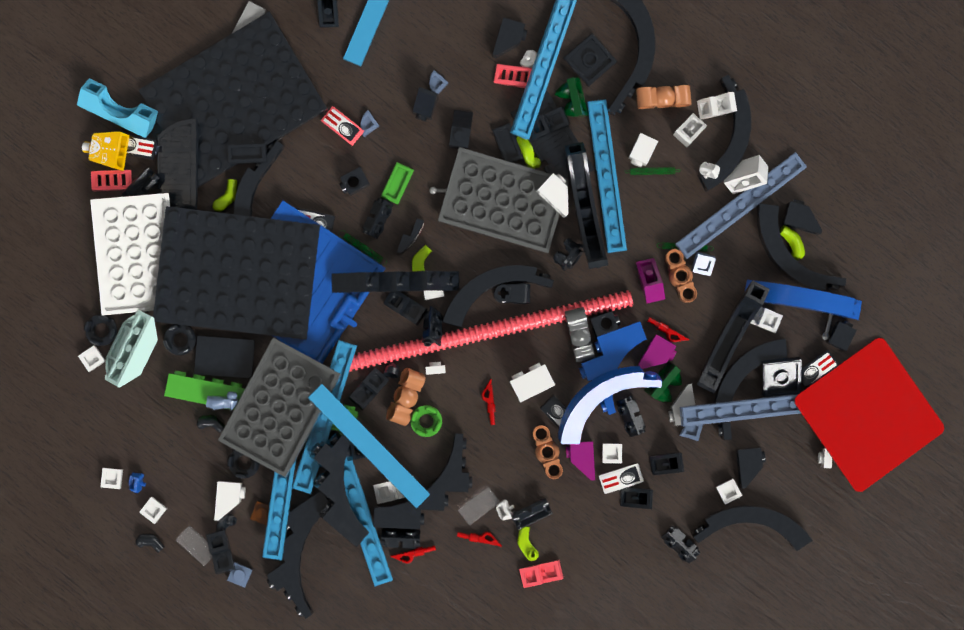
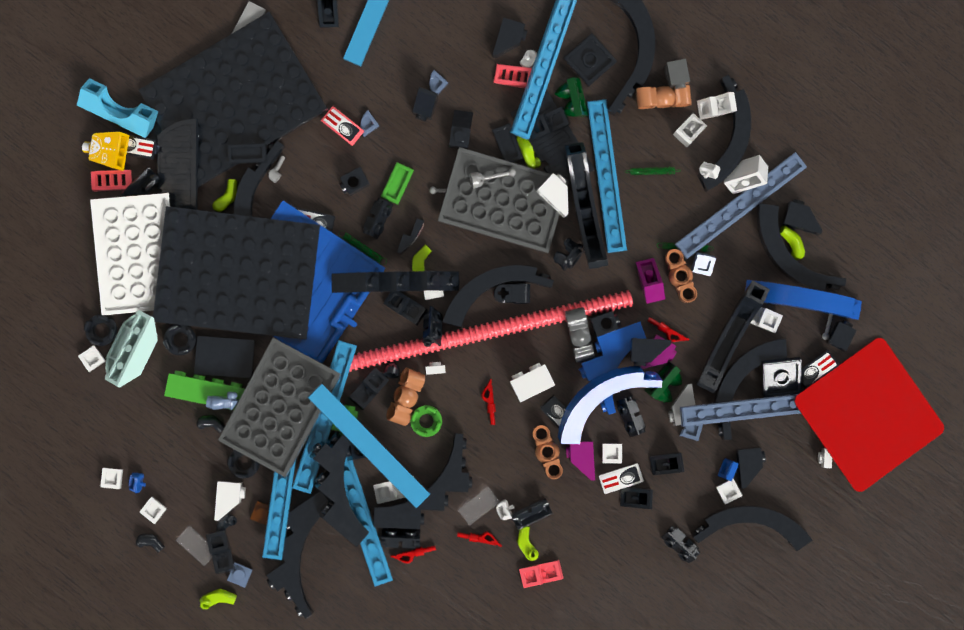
white slope [628,133,658,167] -> none
none -> lime arm [200,589,237,609]
none -> light grey hand [269,156,285,183]
none -> light grey hinge [469,169,516,188]
none -> black slope [630,338,671,366]
none -> dark grey slope [663,59,690,90]
none -> blue tile [718,458,739,482]

